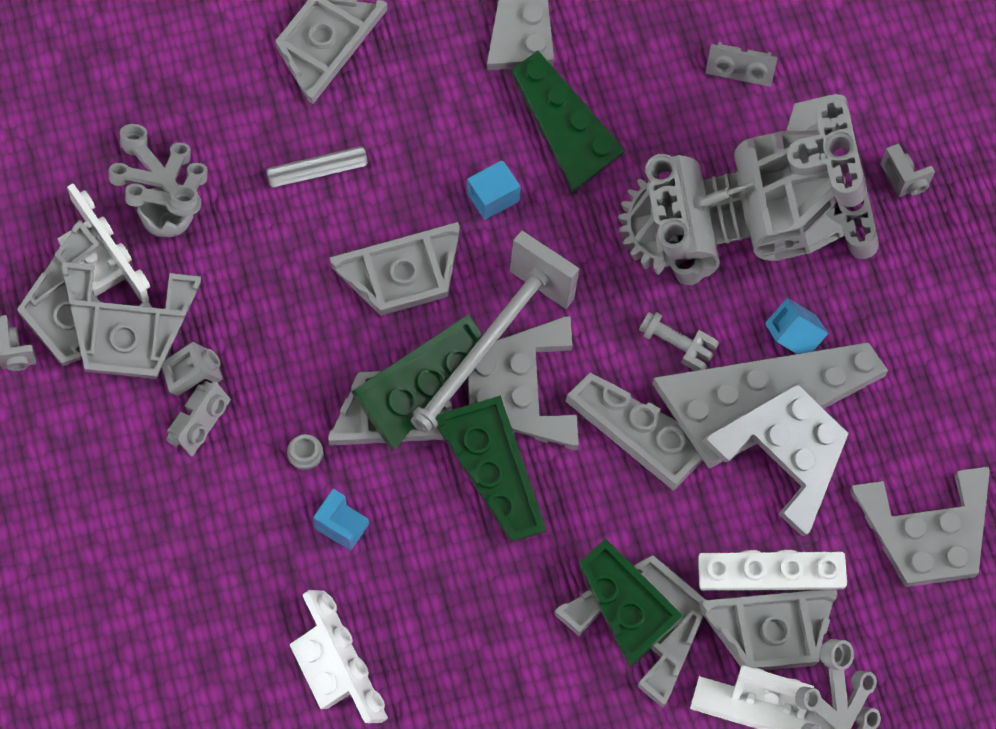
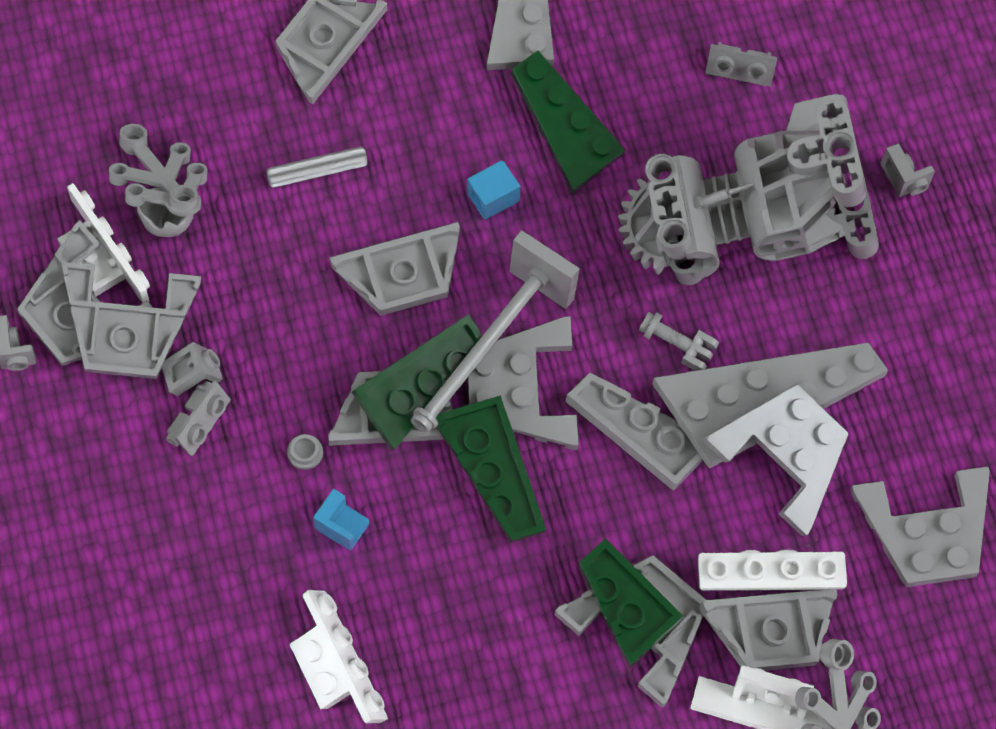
dark azure panel [765,298,829,354] -> none

